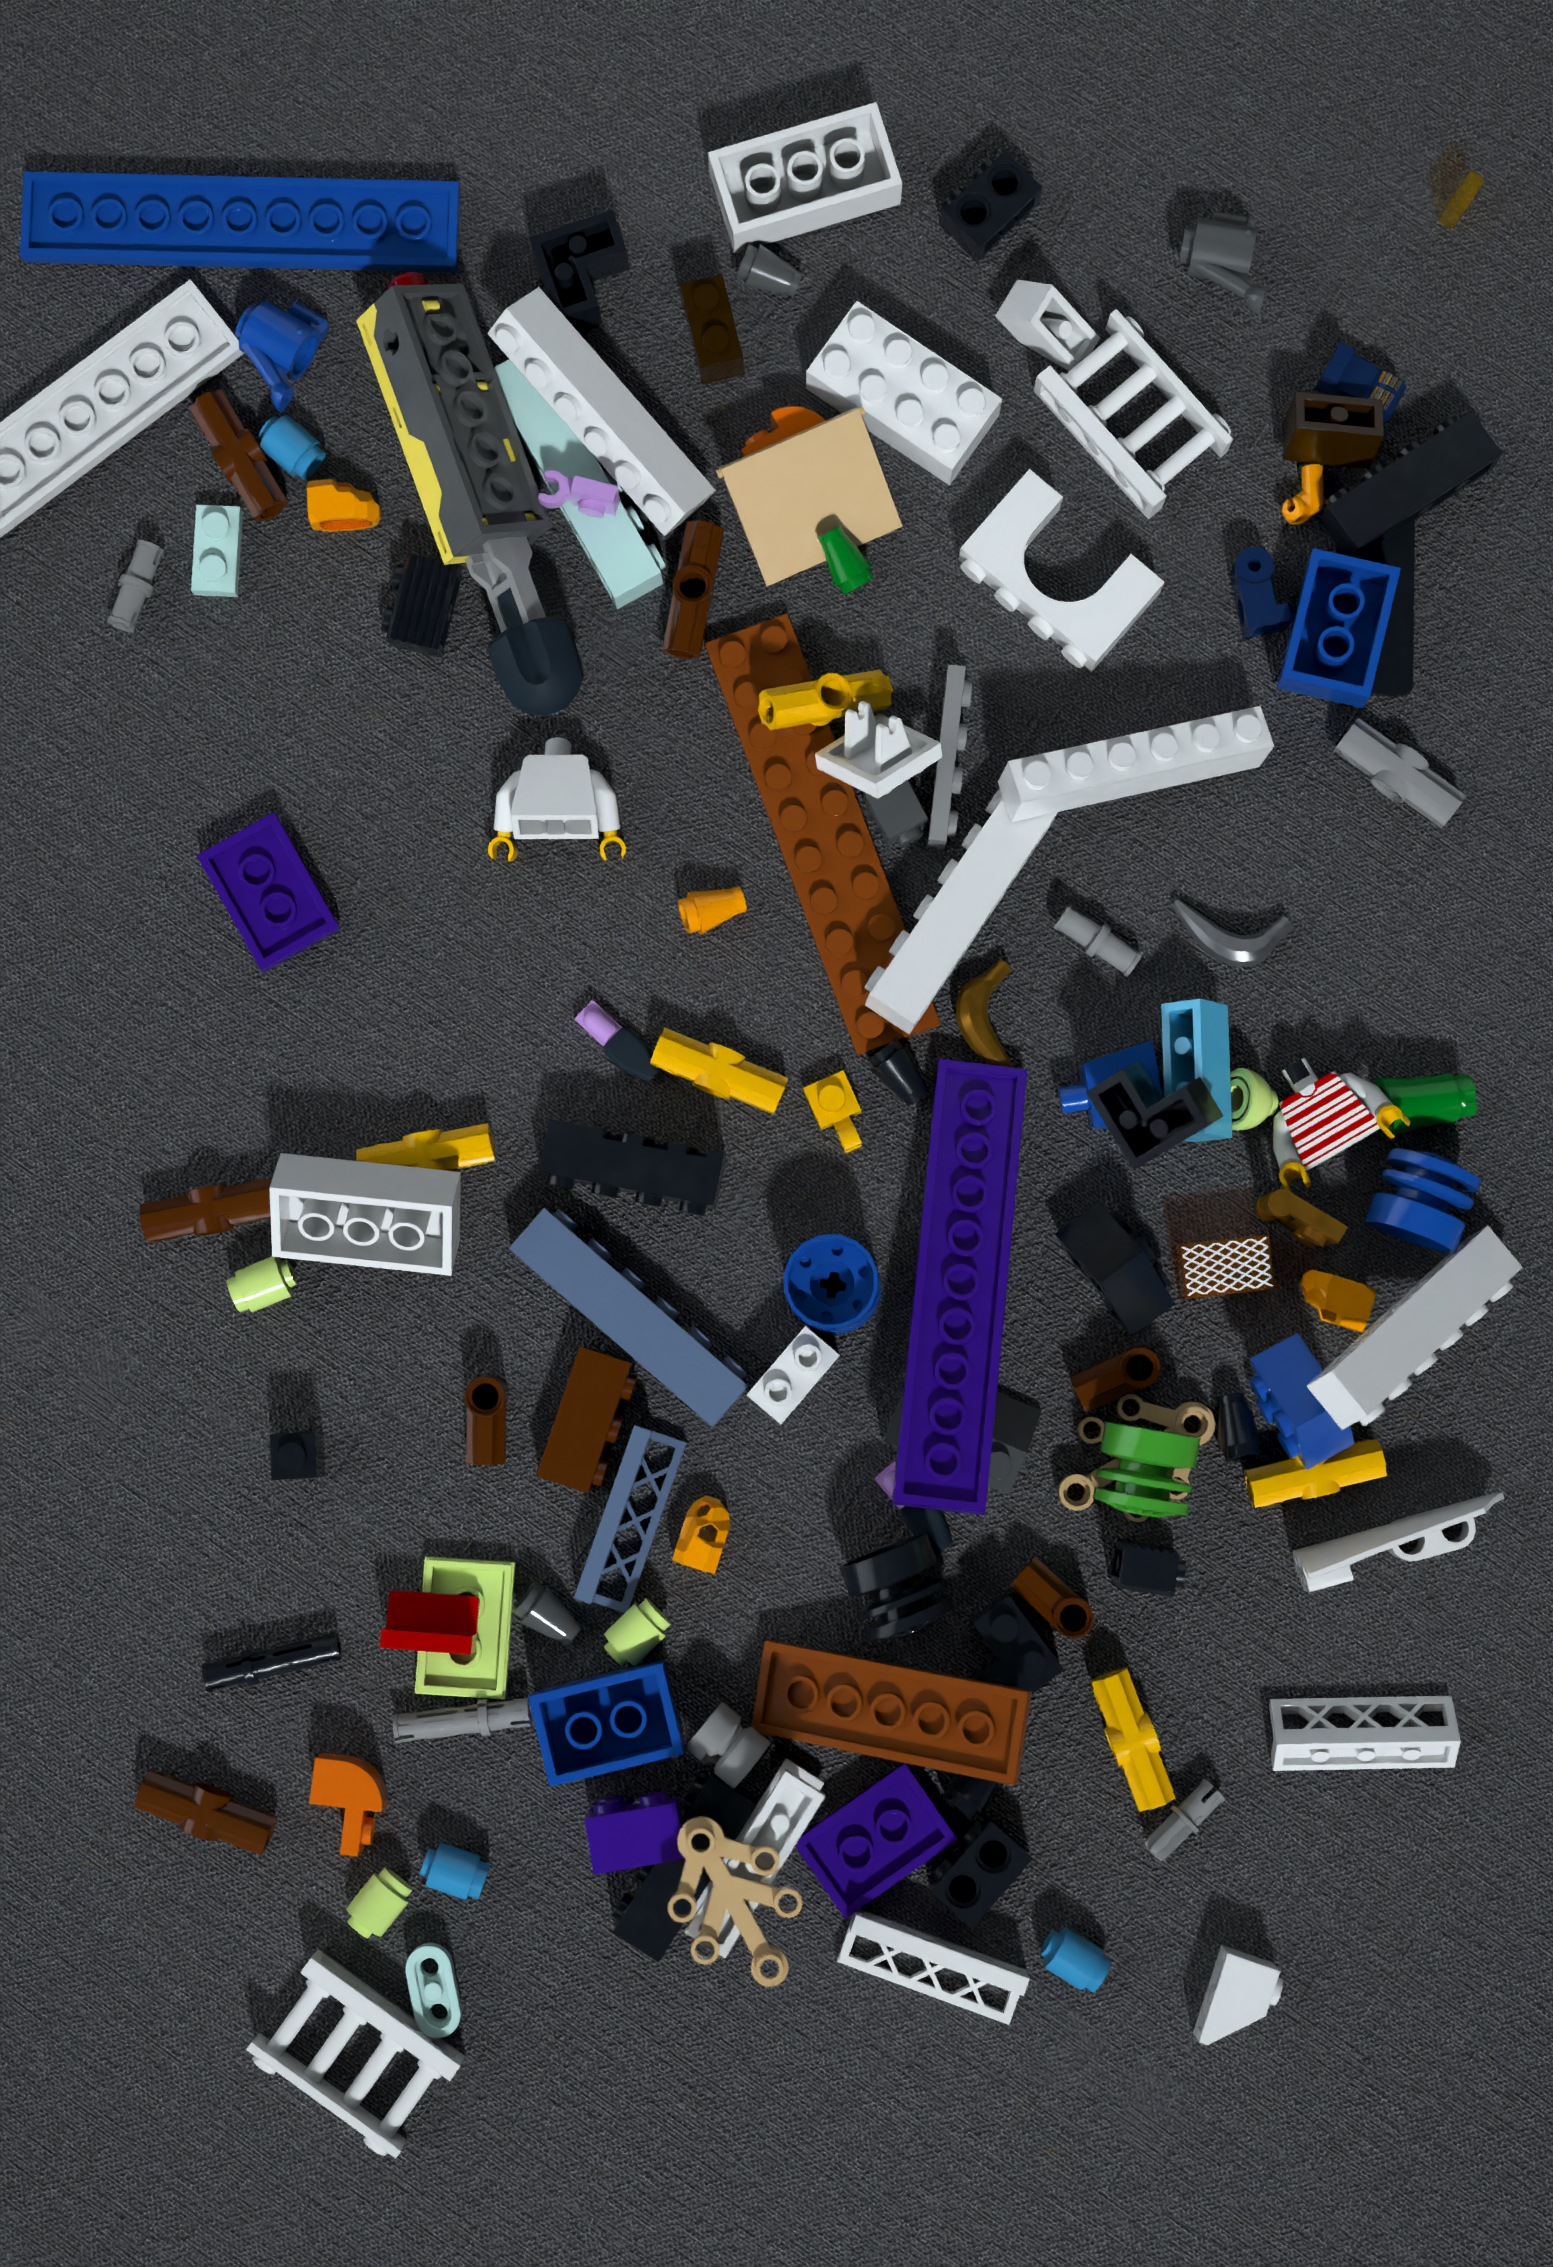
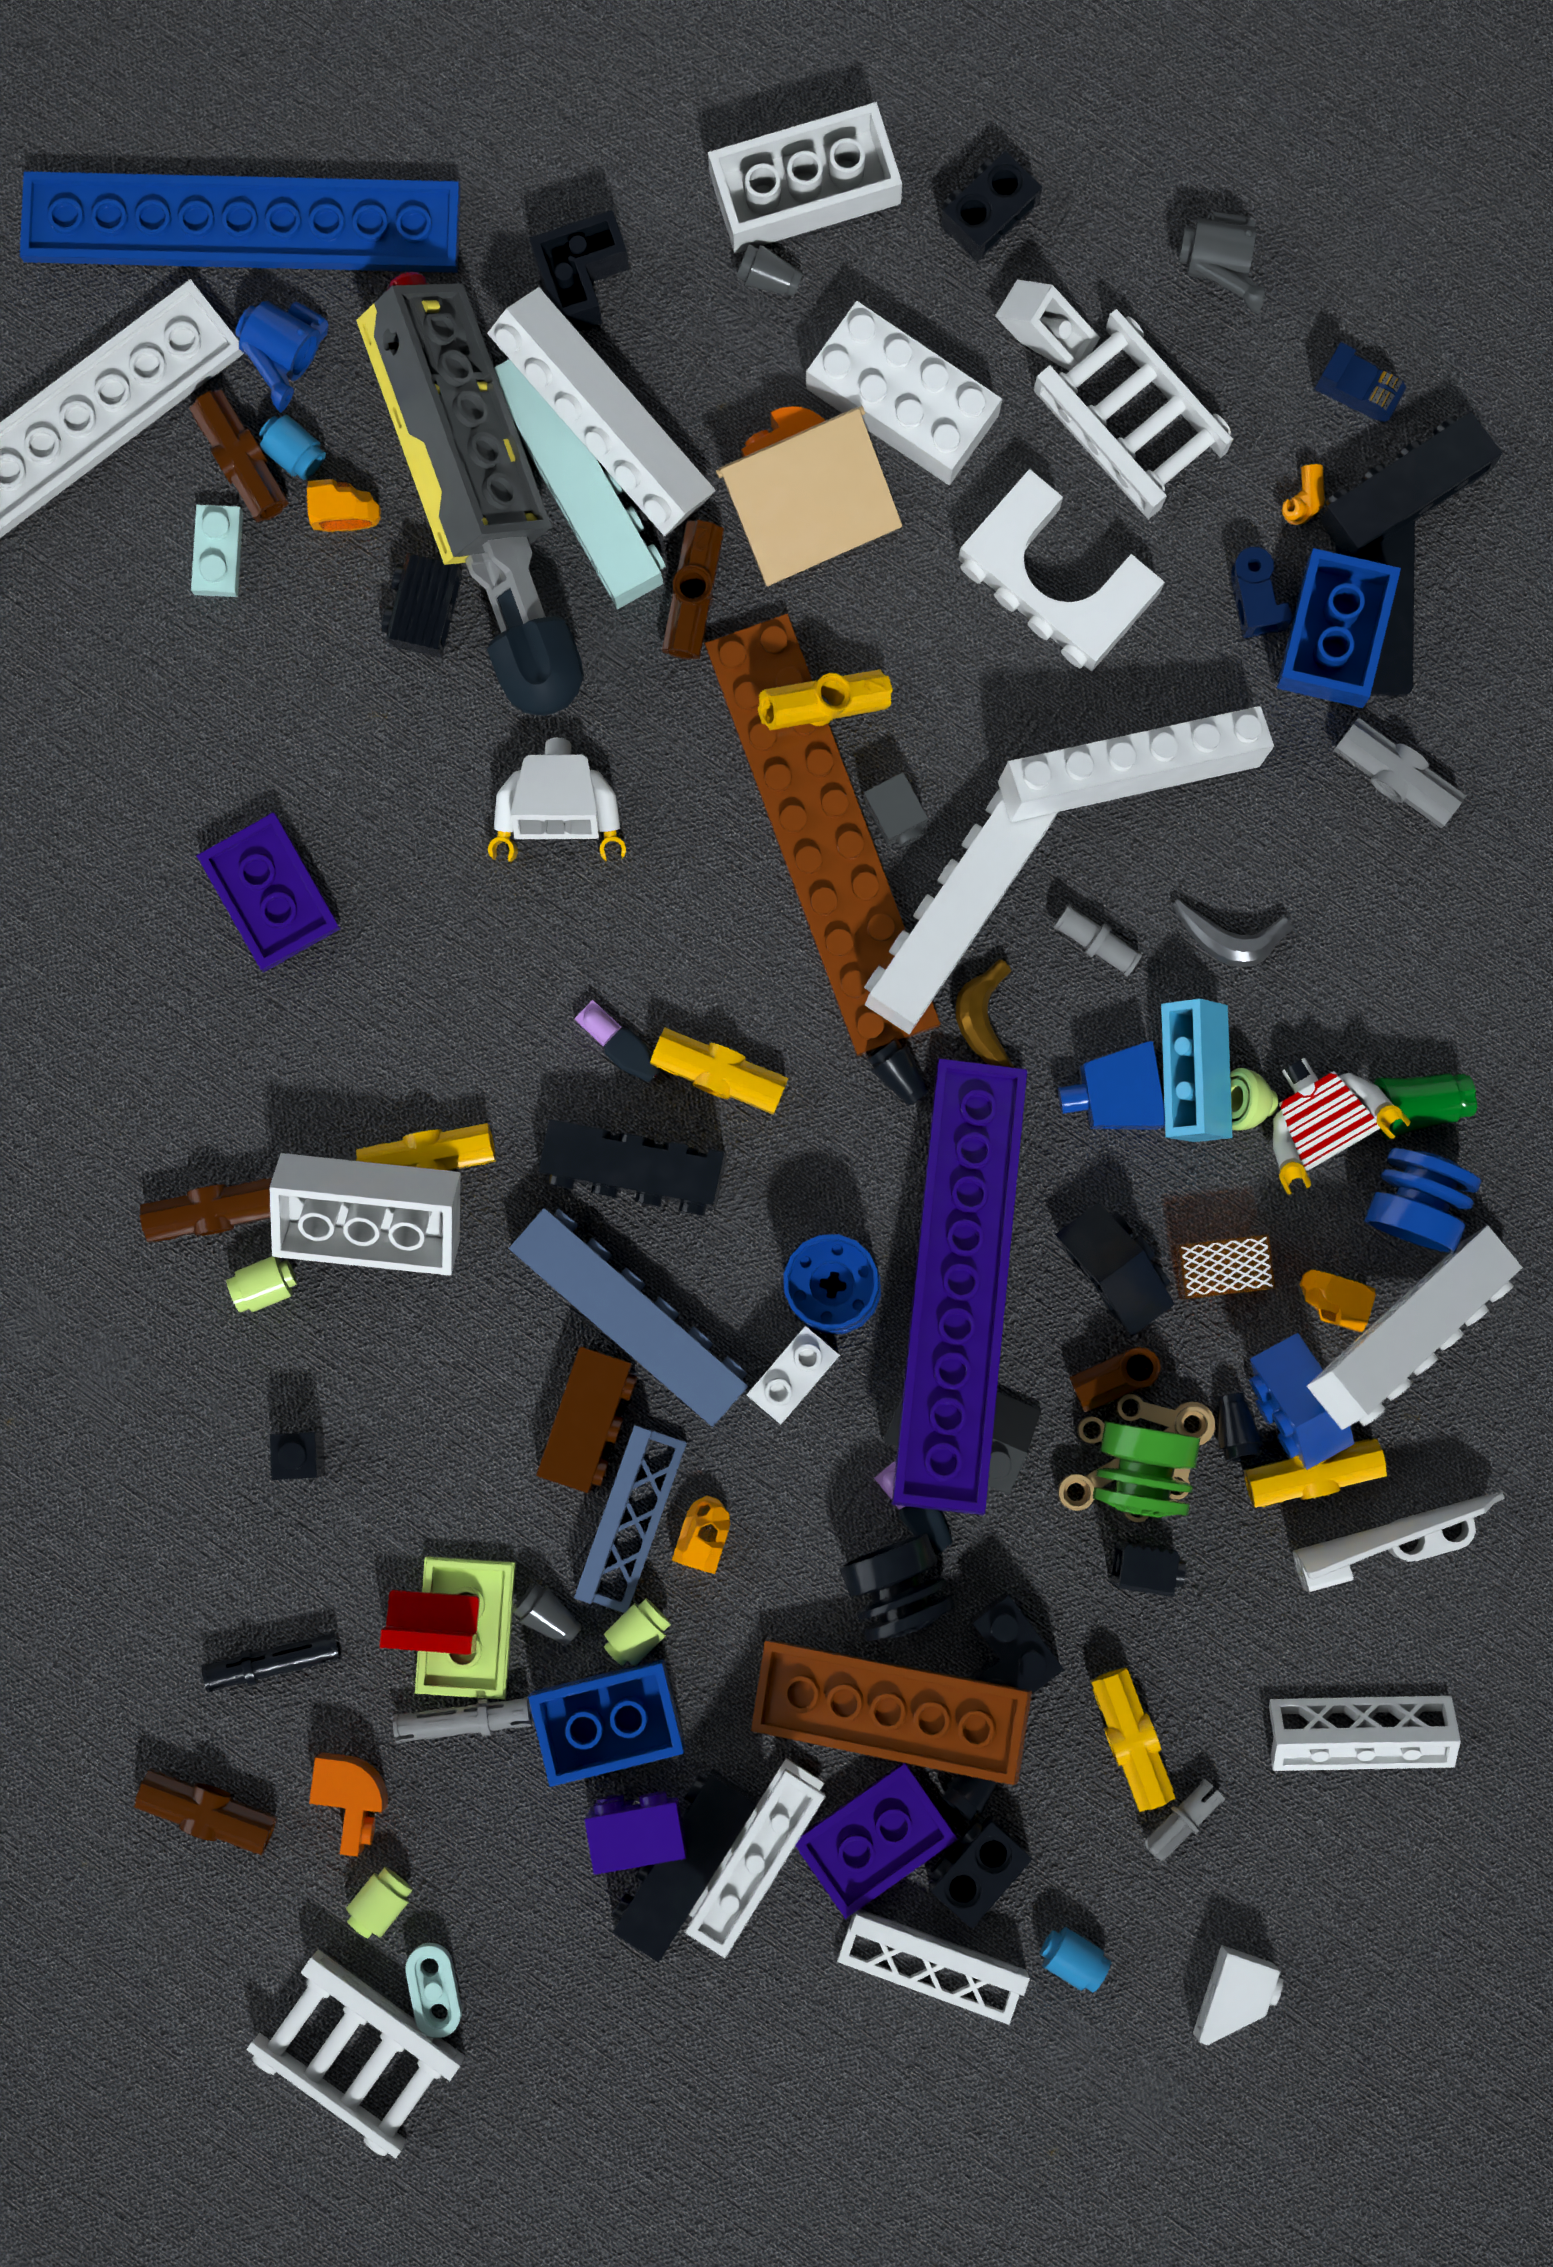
light grey pin [107,540,165,633] -> none
dark azure brick [419,1842,491,1900] -> none
reddish brown piece [464,1374,509,1465] -> none
lavender plate [538,470,620,518] -> none
tan plant [668,1816,802,1987] -> none
light orange cone [678,886,747,935] -> none
dark brown brick [680,274,744,385] -> none
light grey wheel [684,1702,771,1789] -> none
yellow plate [803,1070,862,1153] -> none
white plate [815,701,942,799] -> none
green cone [817,525,874,595] -> none
light grey plate [927,664,973,849] -> none
reddish brown piece [1009,1556,1094,1639] -> none
black brick [1086,1061,1224,1170] -> none
pearl gold plate [1255,1189,1348,1249] -> none
dark brown brick [1282,391,1384,469] -> none
clear yellow tile [1438,170,1484,230] -> none

